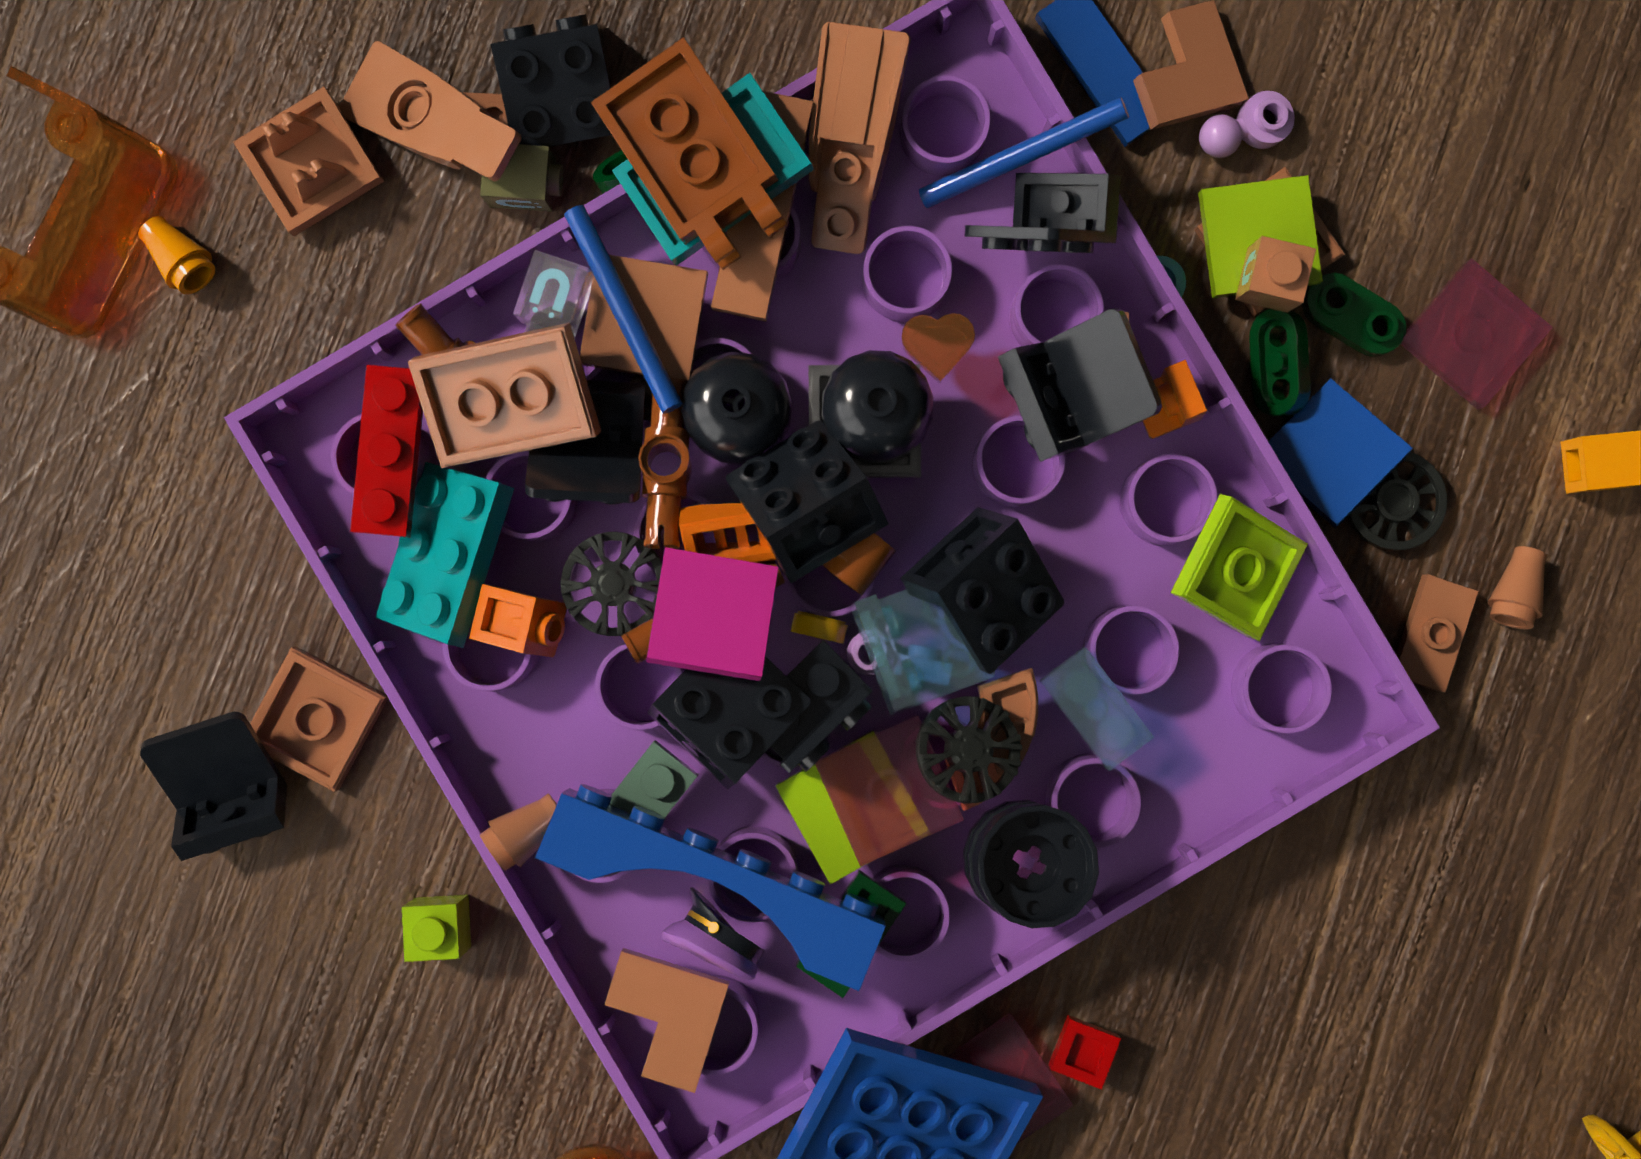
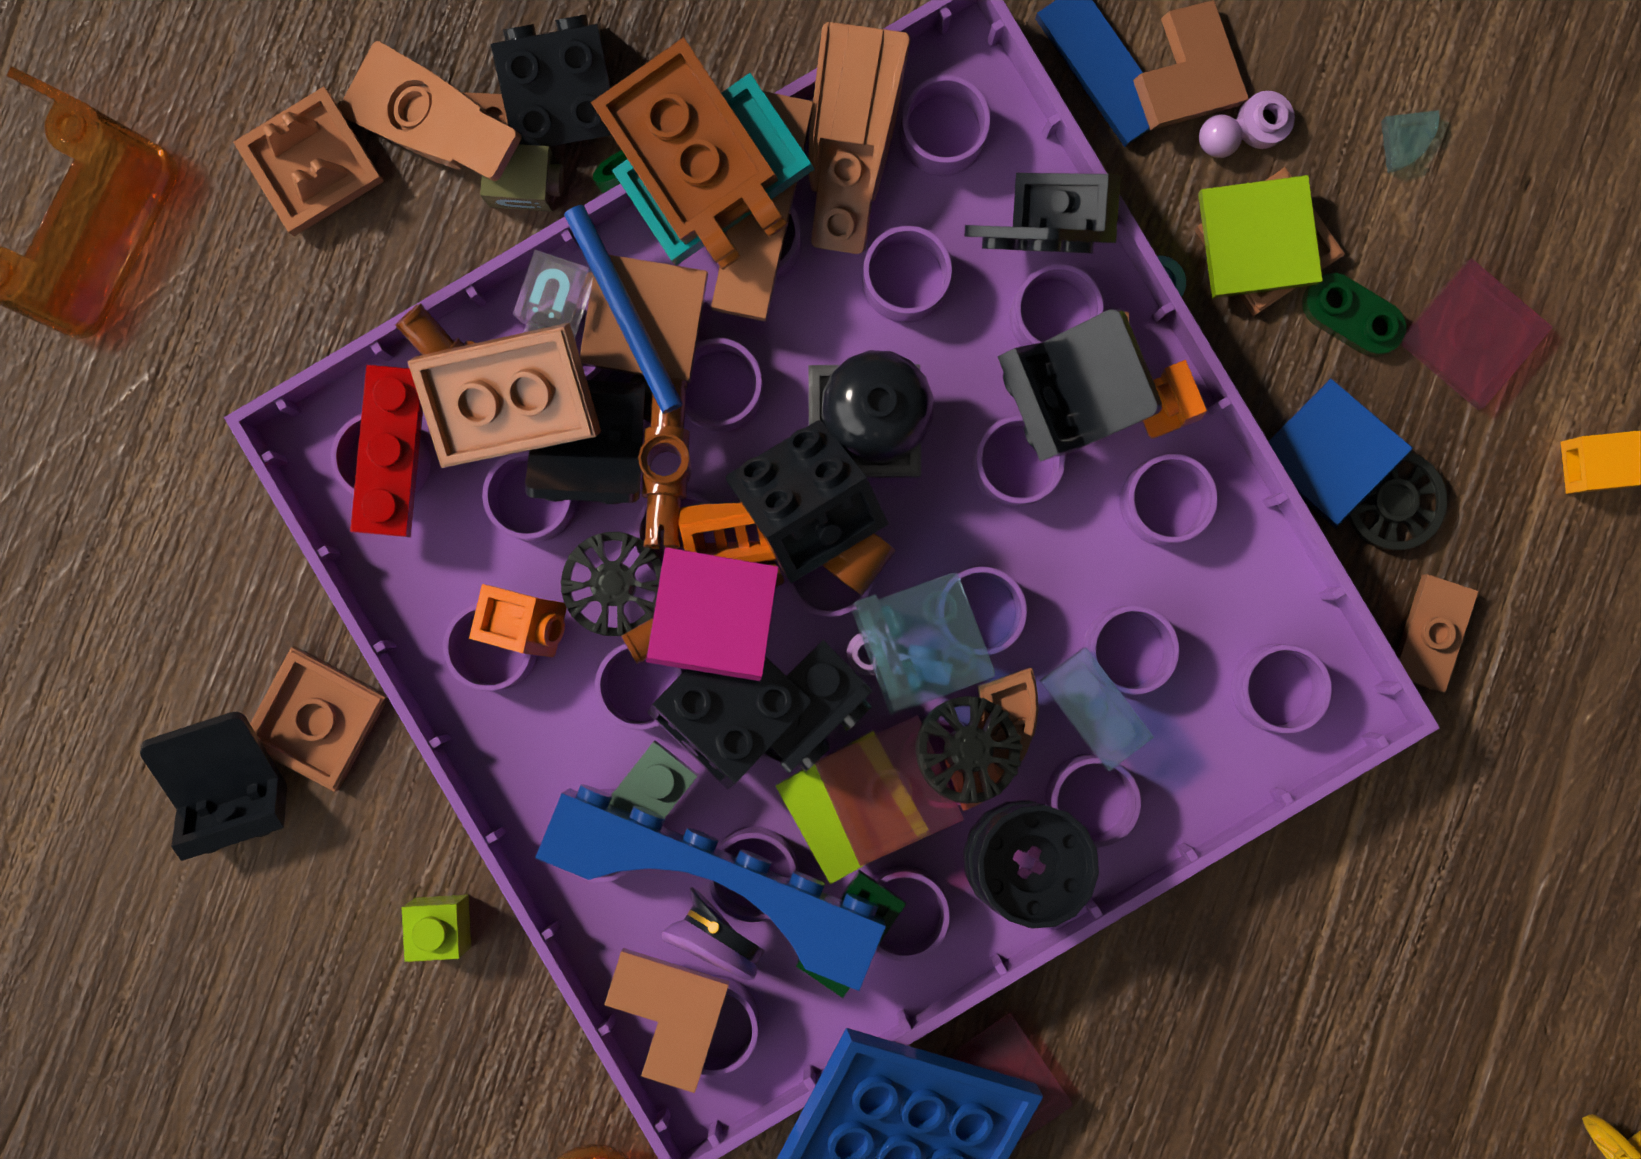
light orange cone [138,216,215,295] -> none
teal plate [375,462,515,648] -> none
nougat cone [480,793,557,871] -> none
black cylinder [681,352,792,465] -> none
yellow tile [790,611,848,644] -> none
black bracket [900,507,1064,674] -> none
clear orange tile [901,313,975,383] -> none
blue bar [919,97,1129,209] -> none
red tile [1048,1015,1121,1090] -> none
lime tile [1170,494,1308,641] -> none
nougat brick [1235,236,1316,312] -> none
dark green plate [1249,309,1311,417] -> none
nougat cone [1487,546,1547,629] -> none
none -> clear light blue tile [1381,110,1440,173]

